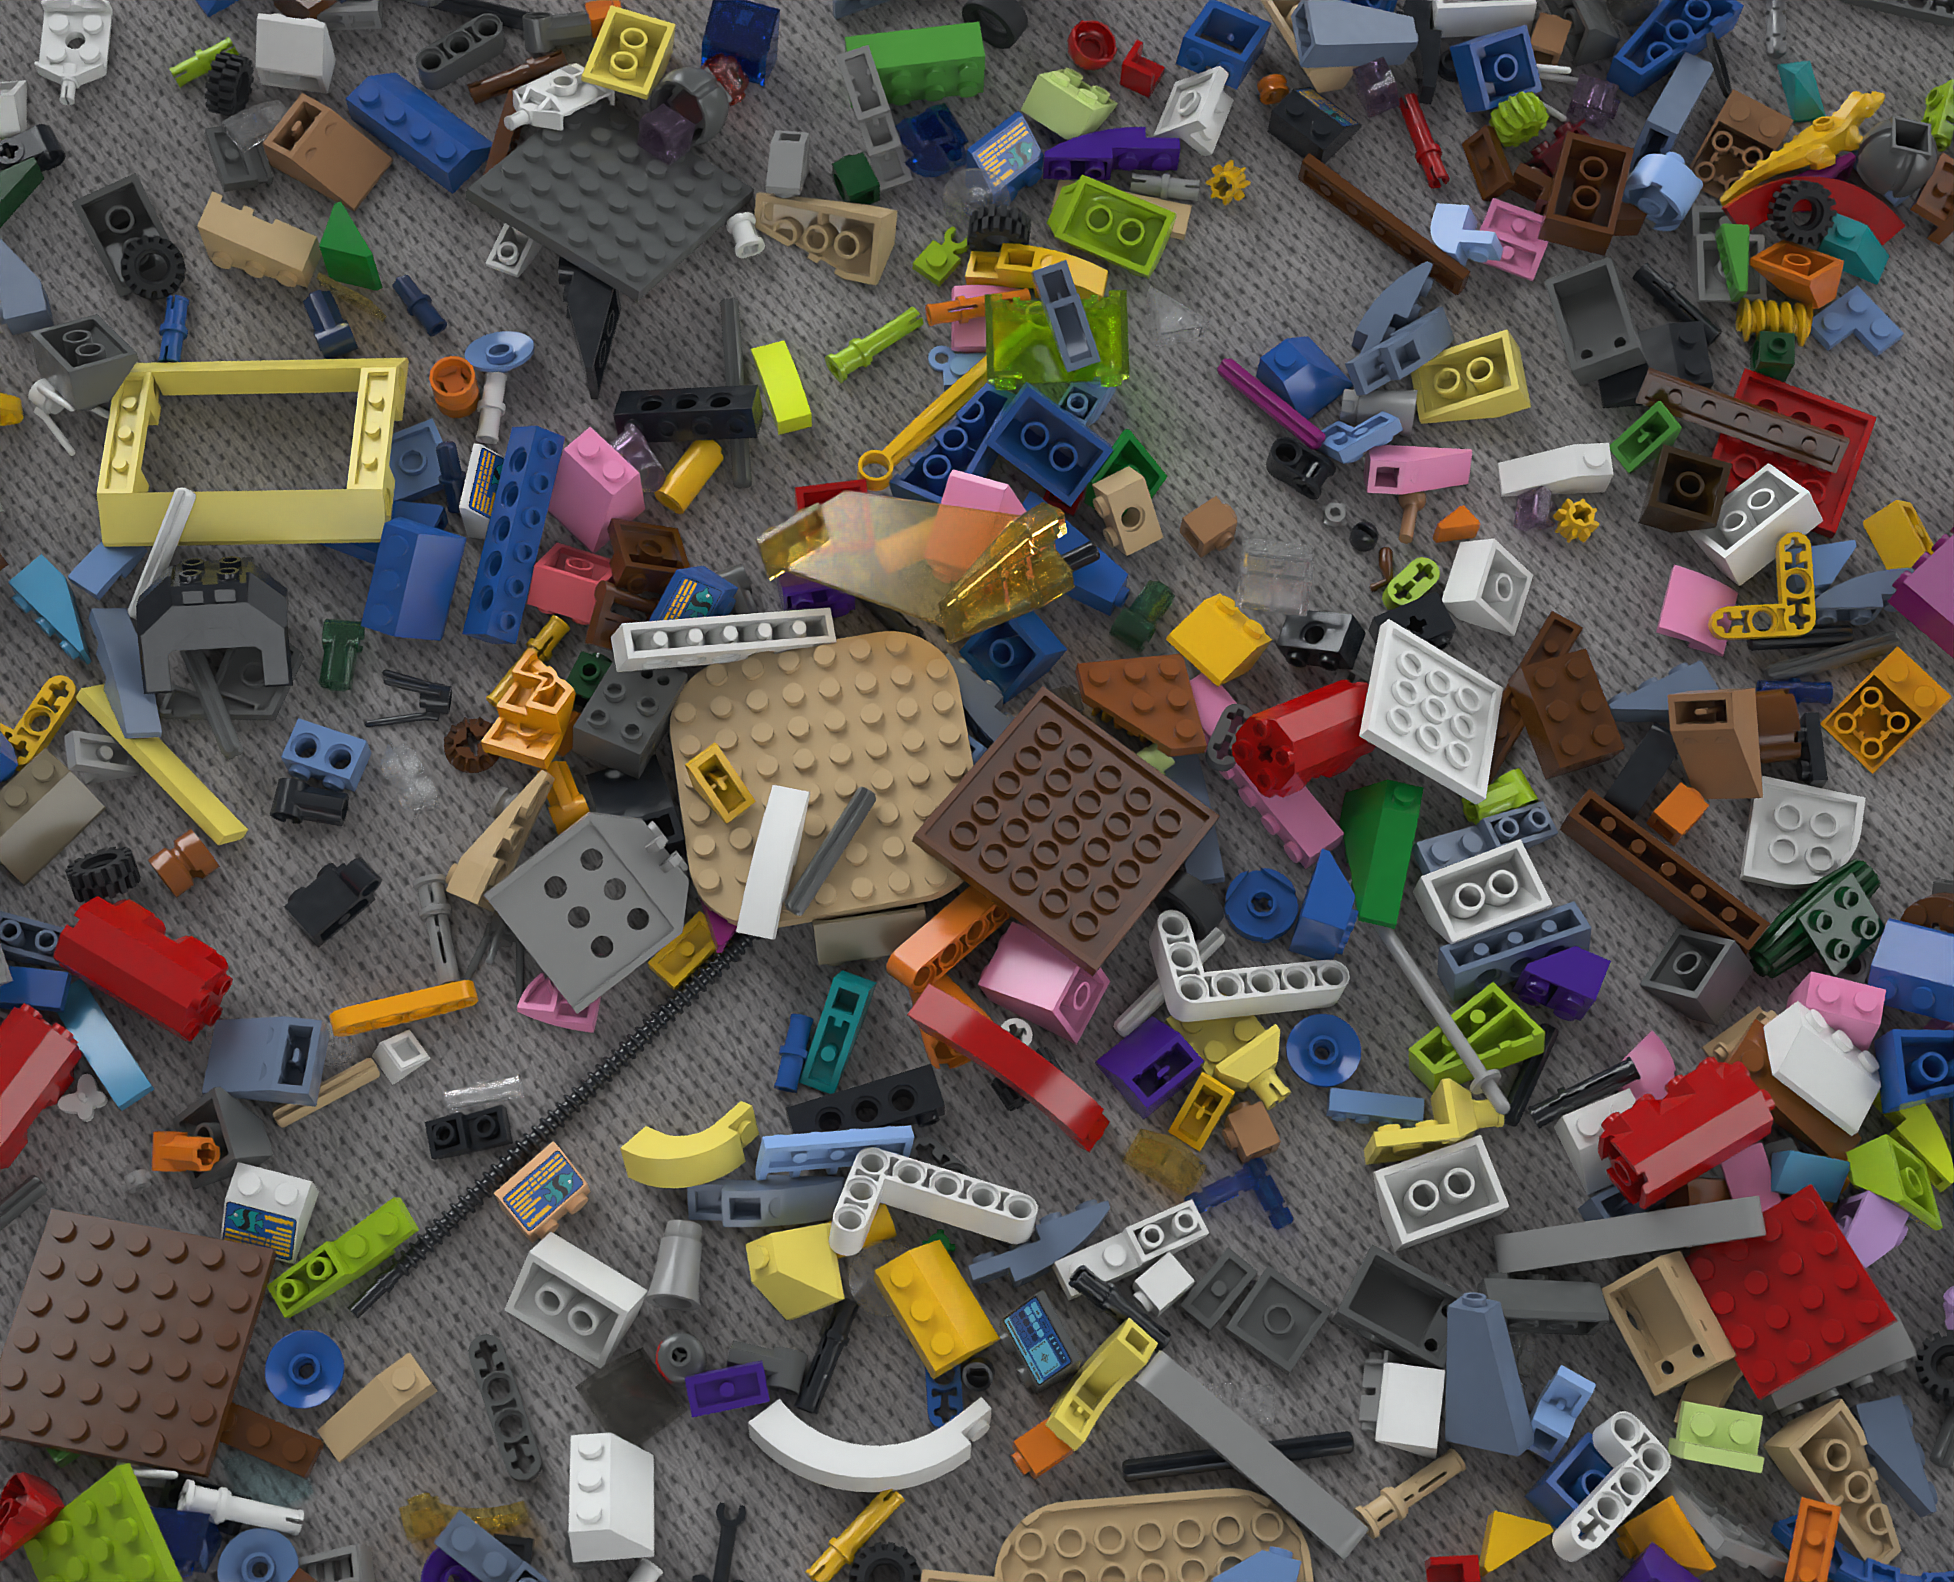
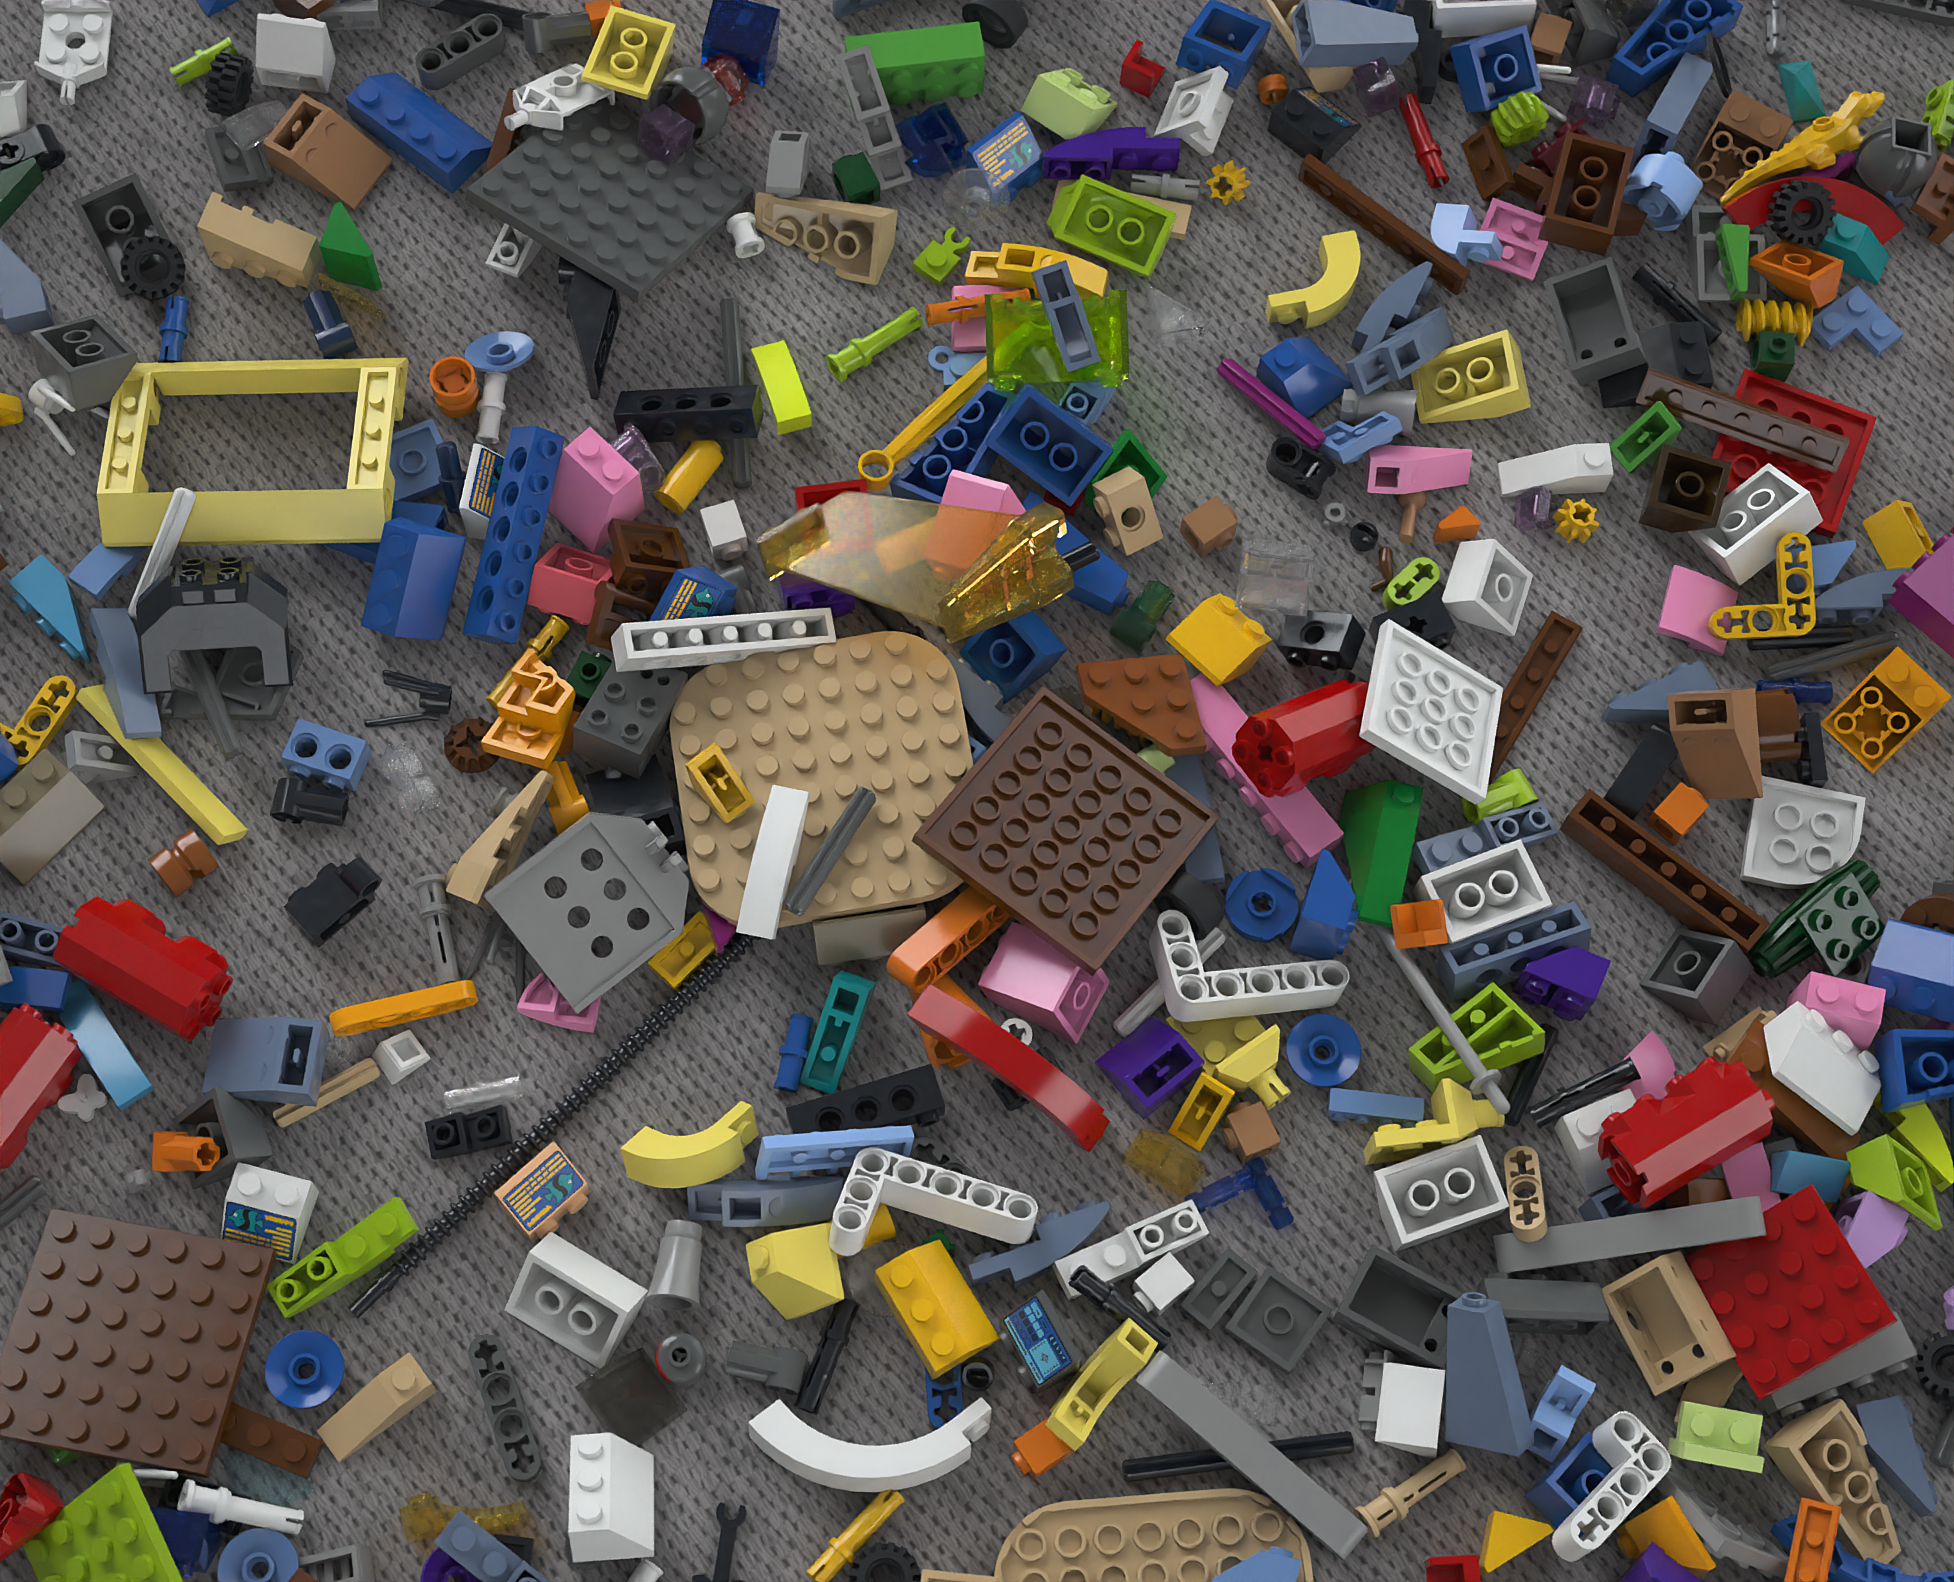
black tyre [65,847,141,903] -> none
clear green piece [319,618,365,692] -> none
dark blue axle [392,274,447,337] -> none
reddish brown pin [467,49,568,105] -> none
dark purple panel [685,1360,770,1417] -> none
black tyre [967,204,1031,252] -> none
red hair [1067,20,1117,71] -> none
dark grey beam [1205,703,1253,772] -> none
reddish brown brick [1508,648,1625,780] -> none
none -> white brick [700,500,748,561]
none -> light yellow arch [1265,230,1360,329]
none -> orange panel [1390,899,1448,950]
none -> tan beam [1504,1146,1548,1242]

